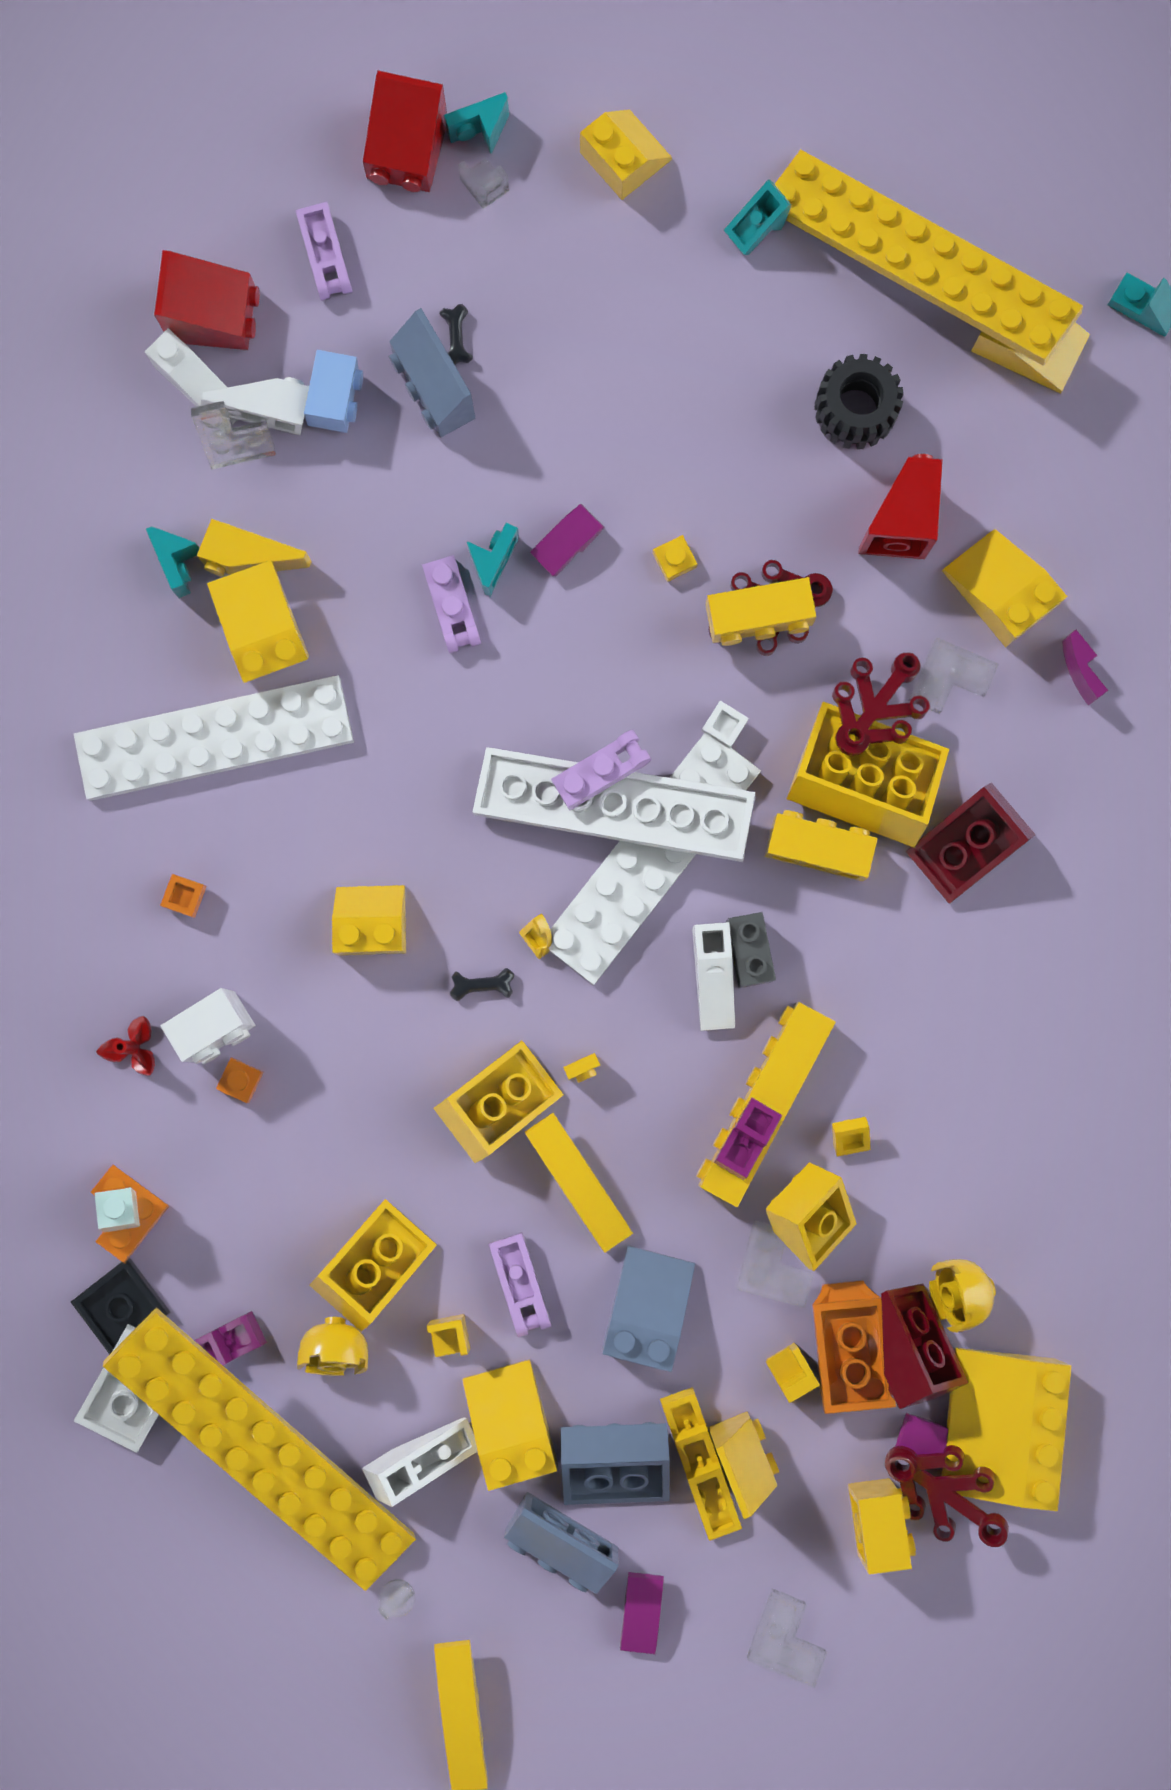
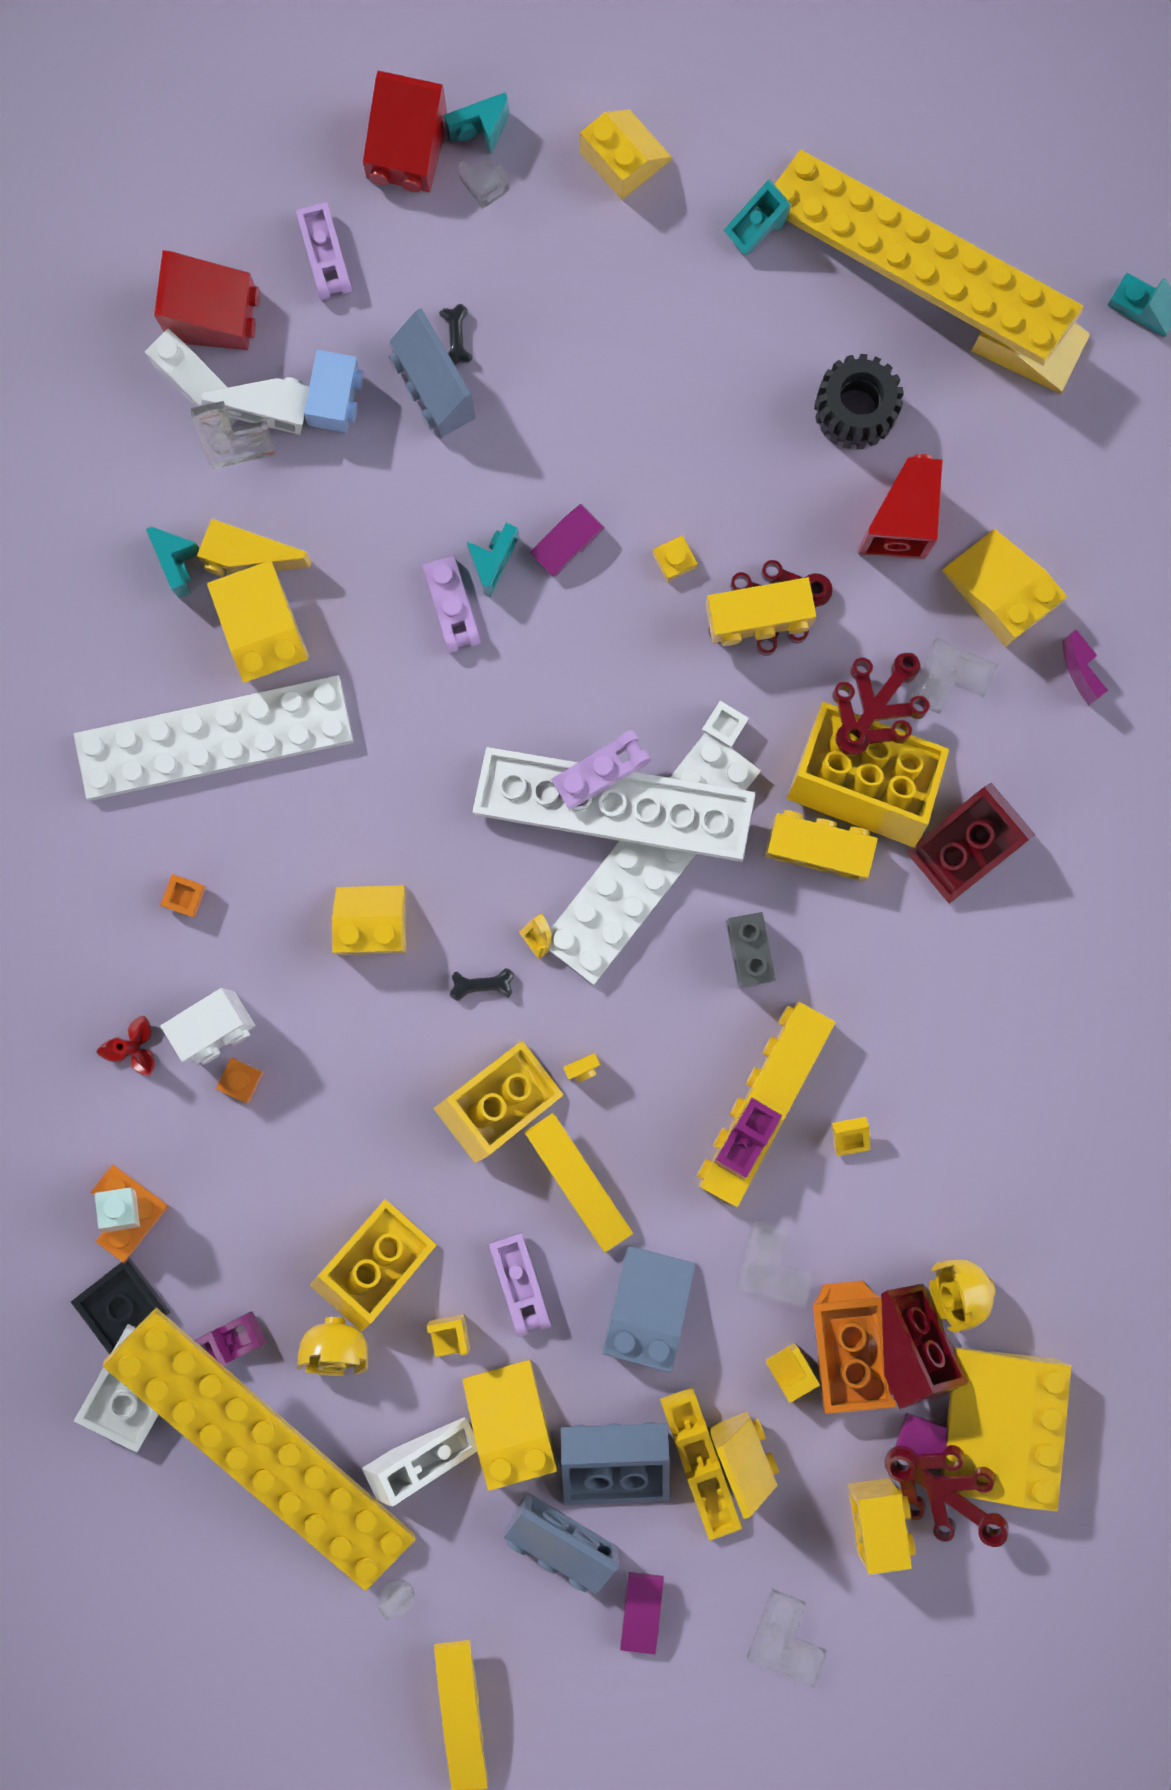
white slope [692,922,735,1031] -> none
yellow slope [766,1162,857,1271] -> none

